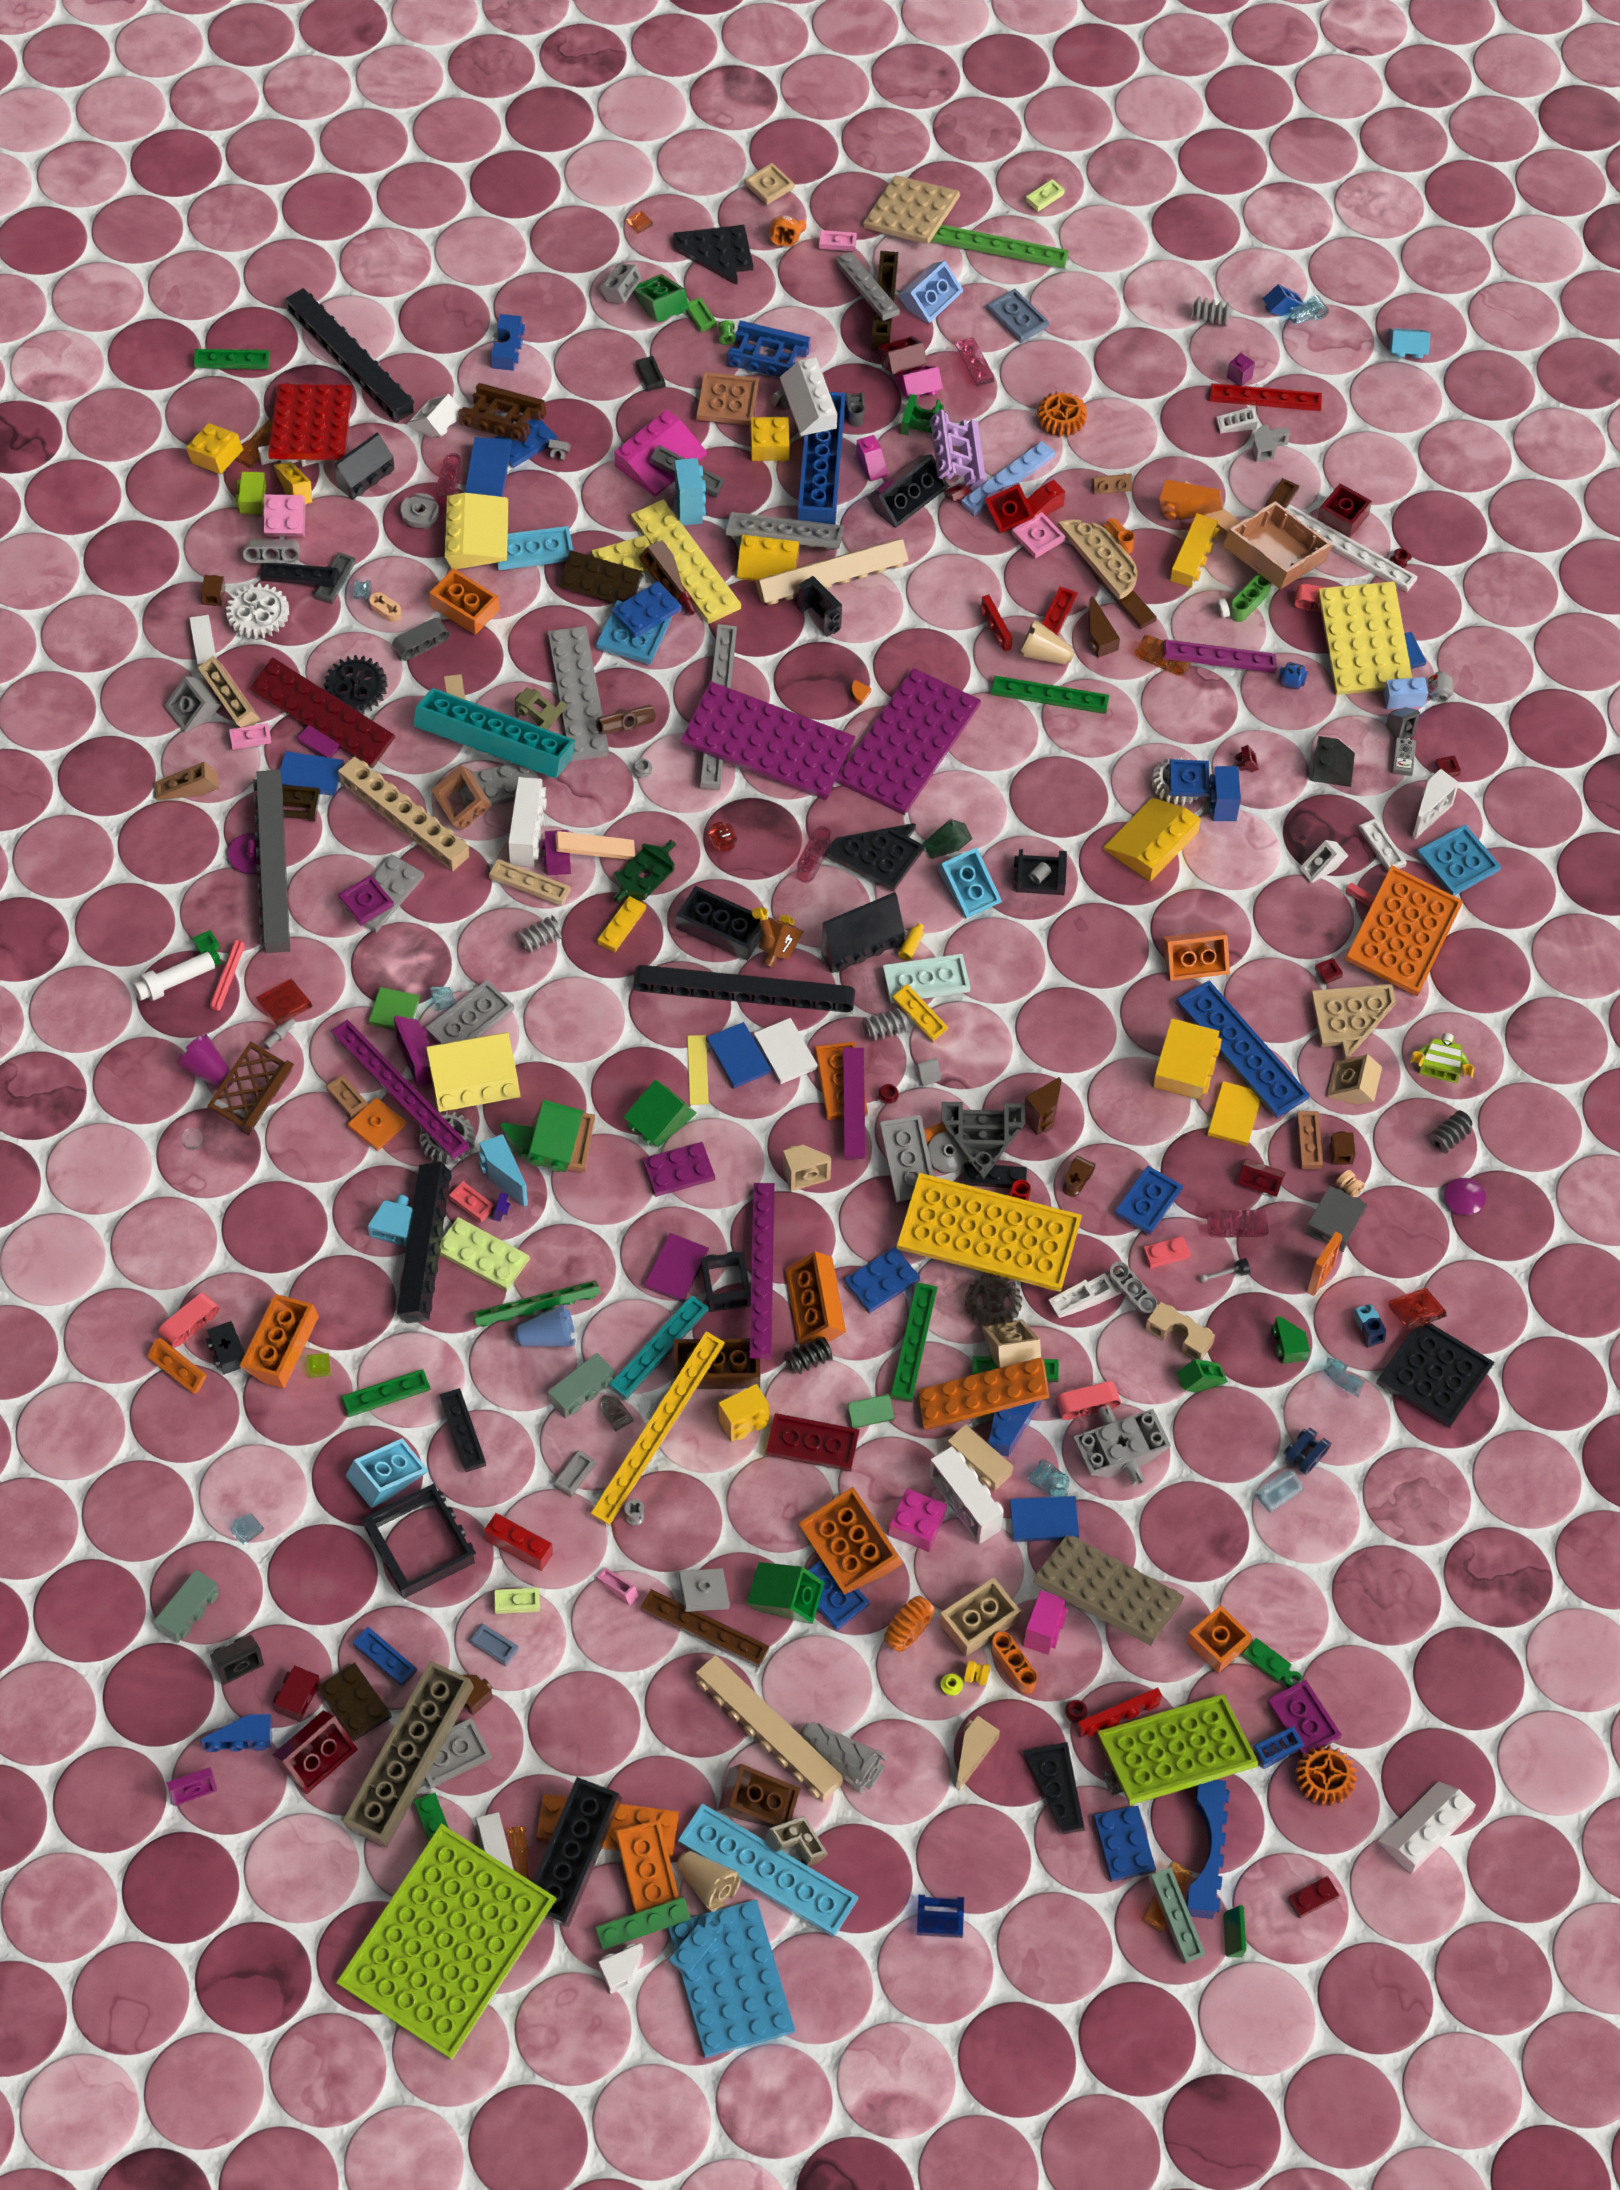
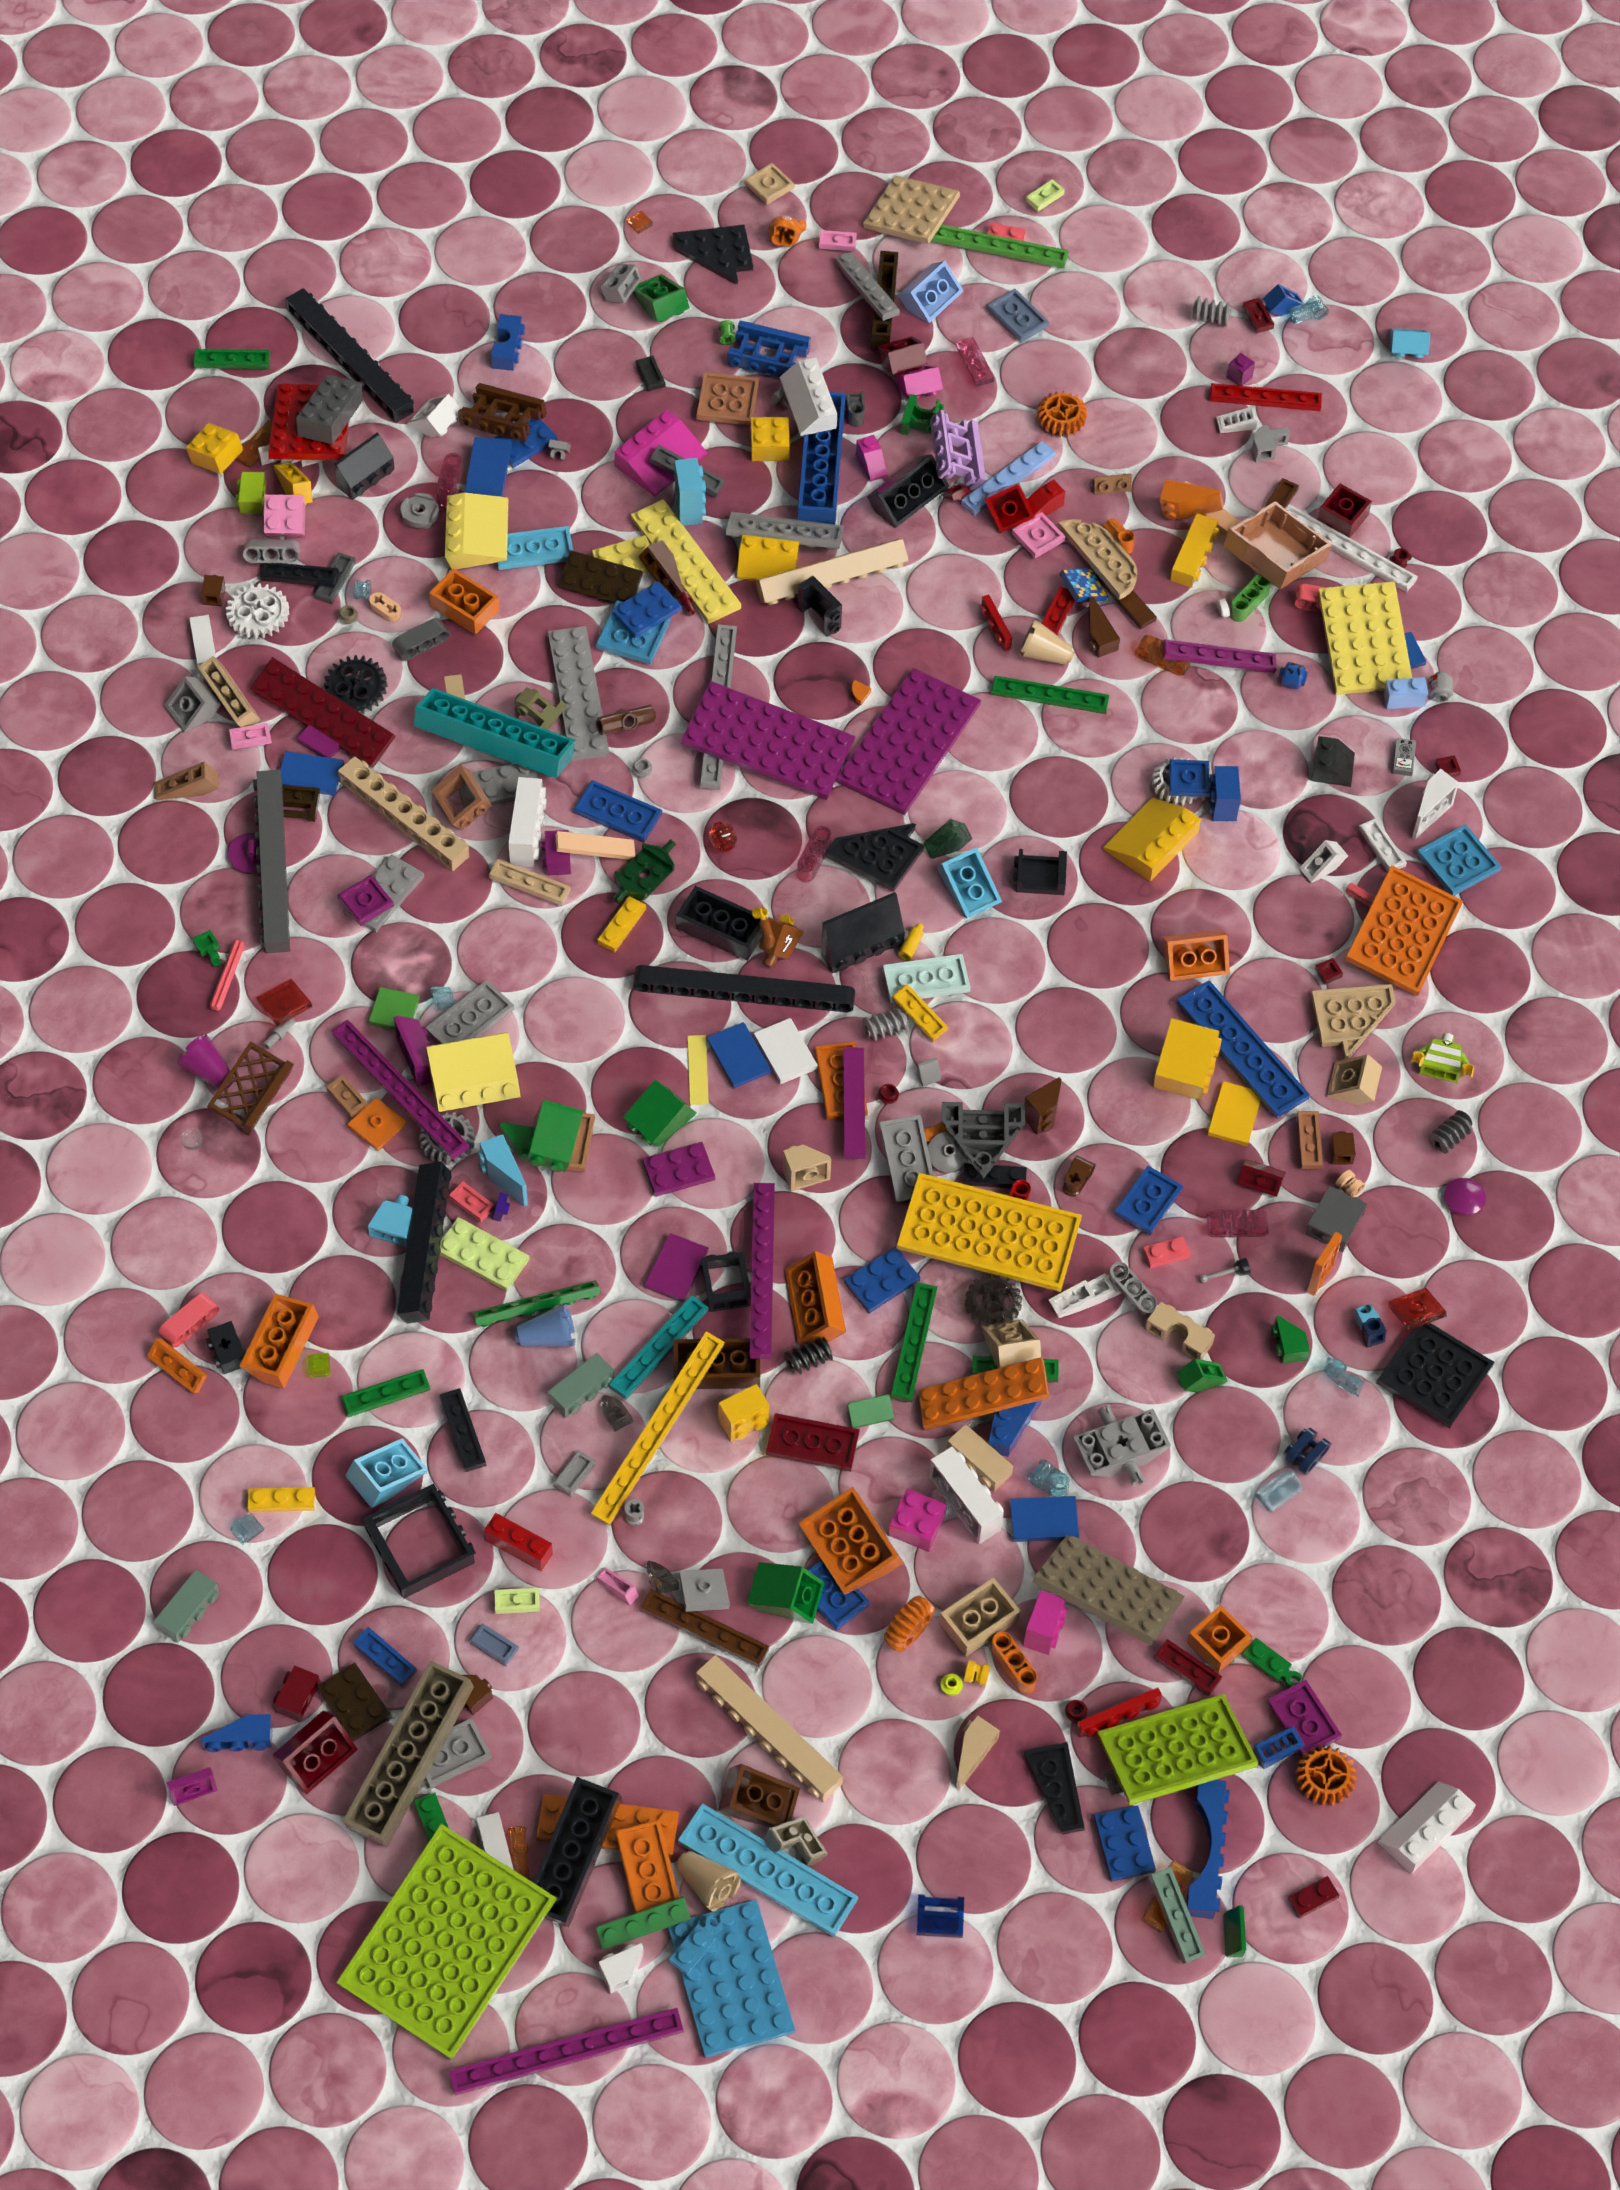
white piece [133,952,215,1001] -> none
pearl dark grey slope [210,1635,264,1685] -> none
light grey piece [516,915,562,953] -> none
bright green tile [686,297,717,333] -> none
light grey cone [800,1722,887,1794] -> none
light grey hinge [1029,862,1051,884] -> none
coral beam [1055,1381,1121,1420] -> none
dark red tile [1235,745,1259,772] -> none
dark grey slope [1386,707,1420,740] -> none
none -> yellow plate [248,1487,315,1512]
none -> dark grey brick [296,375,363,444]
none -> dark tan plate [338,605,358,624]
none -> magenta plate [449,2008,684,2096]
none -> blue tile [573,780,662,843]
none -> clear smoke plate [646,1561,679,1594]
none -> coral plate [987,223,1026,241]
none -> blue tile [1059,568,1109,602]
none -> dark red plate [1154,1639,1222,1696]
none -> dark red plate [1242,297,1274,333]

